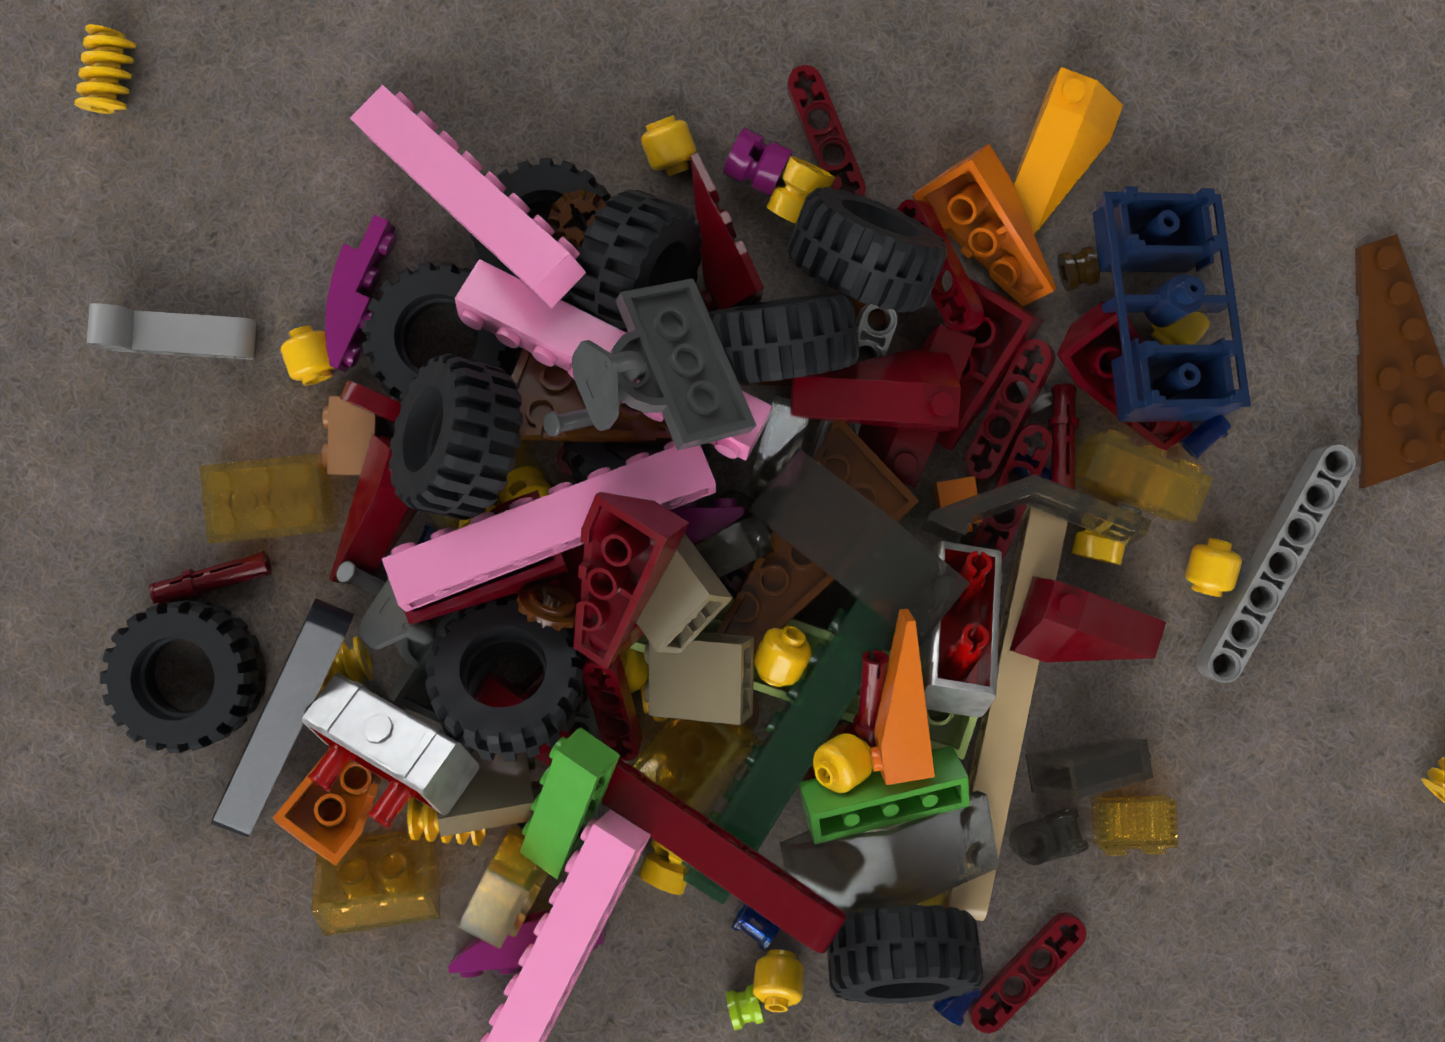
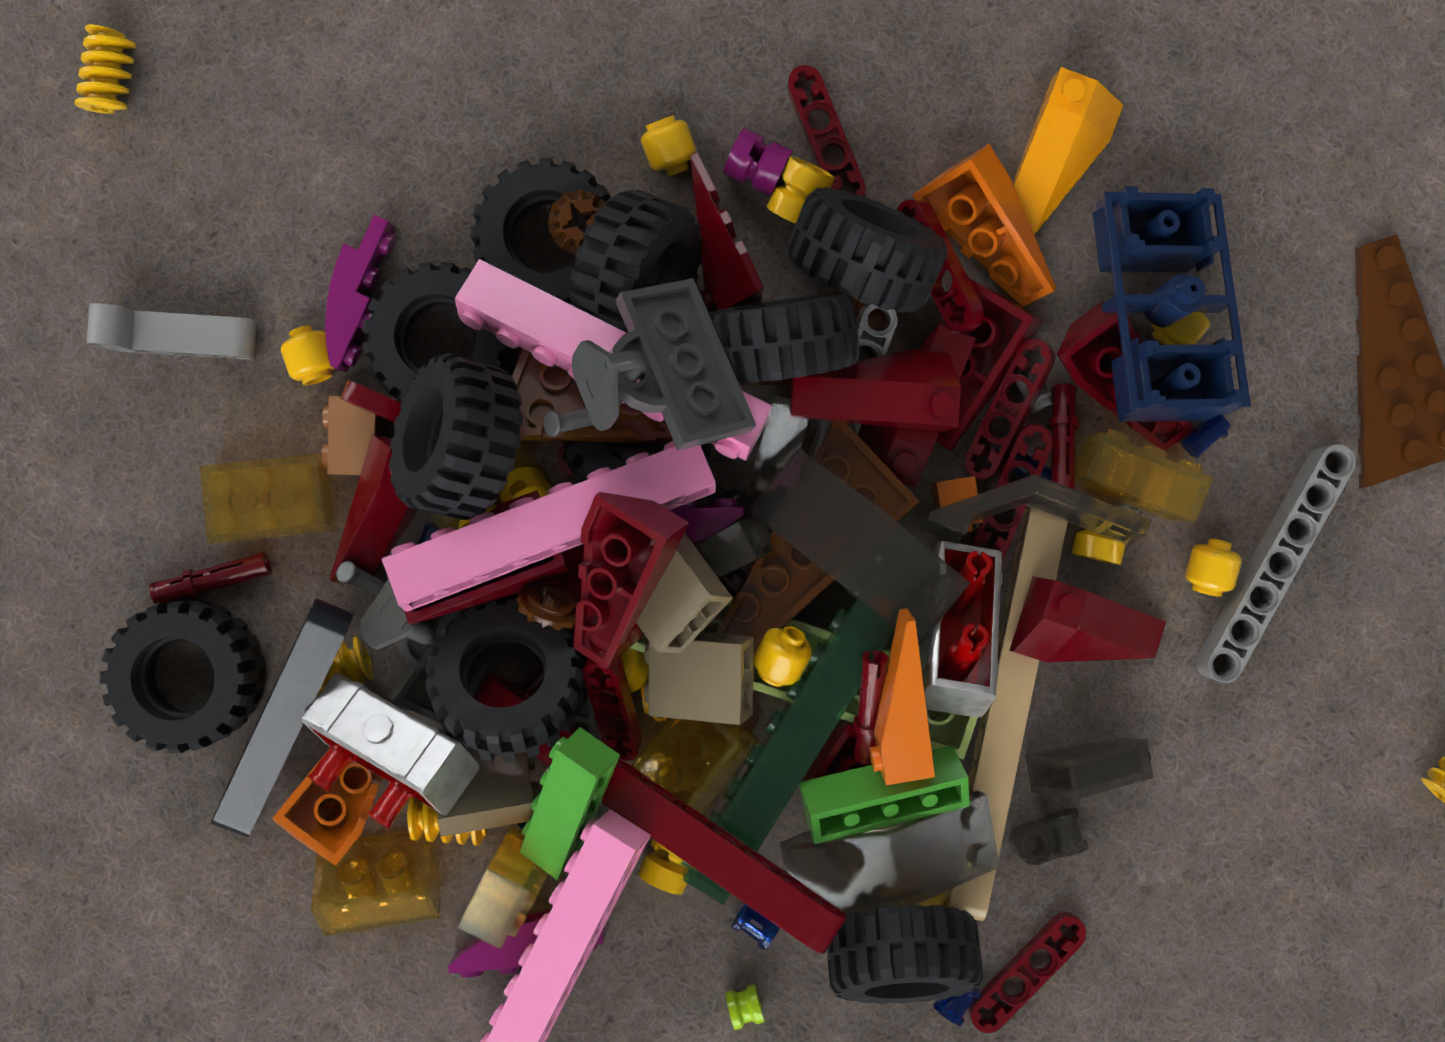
bright pink brick [350,85,586,309] -> none
yellow head [753,949,805,1012] -> none
yellow head [813,733,873,794] -> none
dark brown wheel [1058,246,1100,291] -> none
clear yellow brick [1091,795,1178,856] -> none

